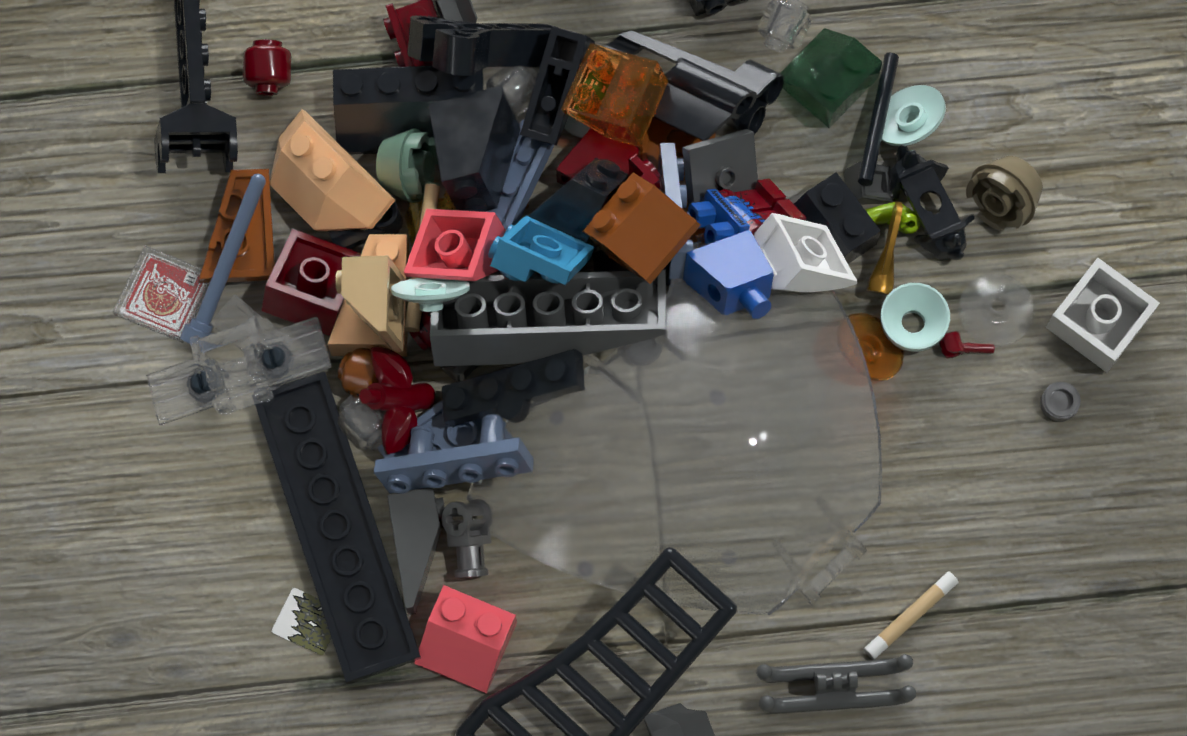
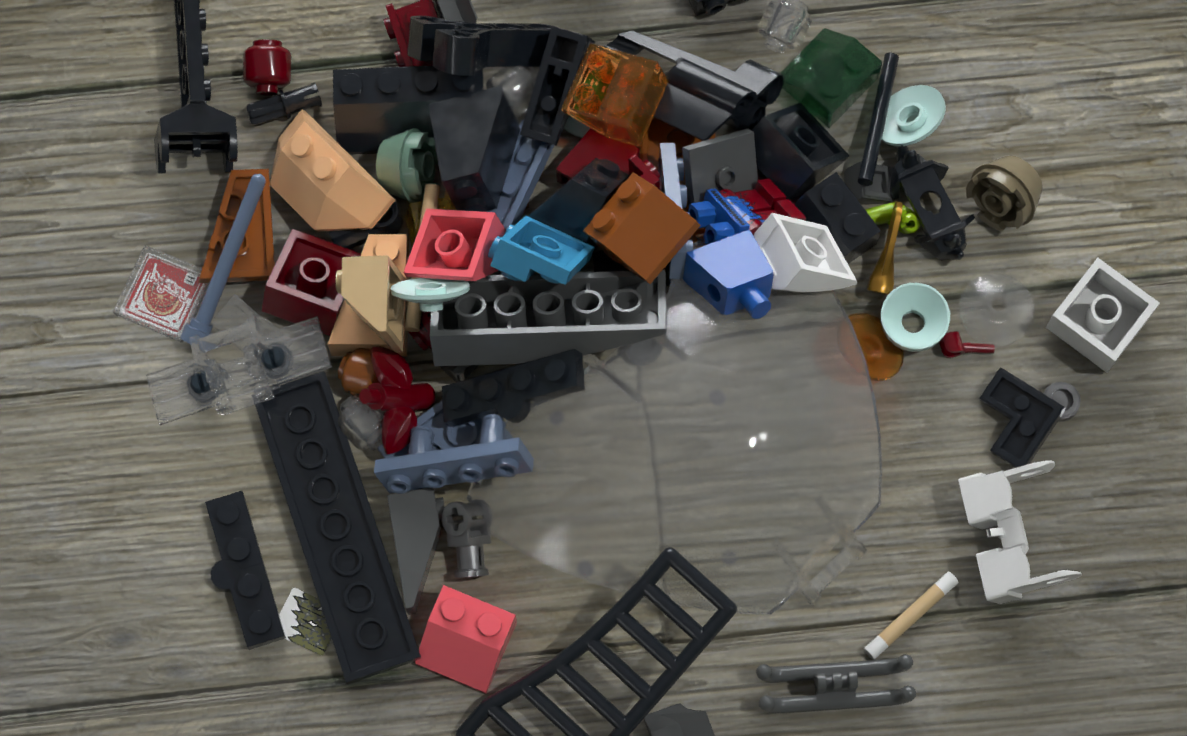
none -> black hinge [205,491,286,650]
none -> black axle [246,82,322,125]
none -> black slope [752,102,850,200]
none -> white piece [958,460,1082,604]
none -> black tile [979,367,1066,468]

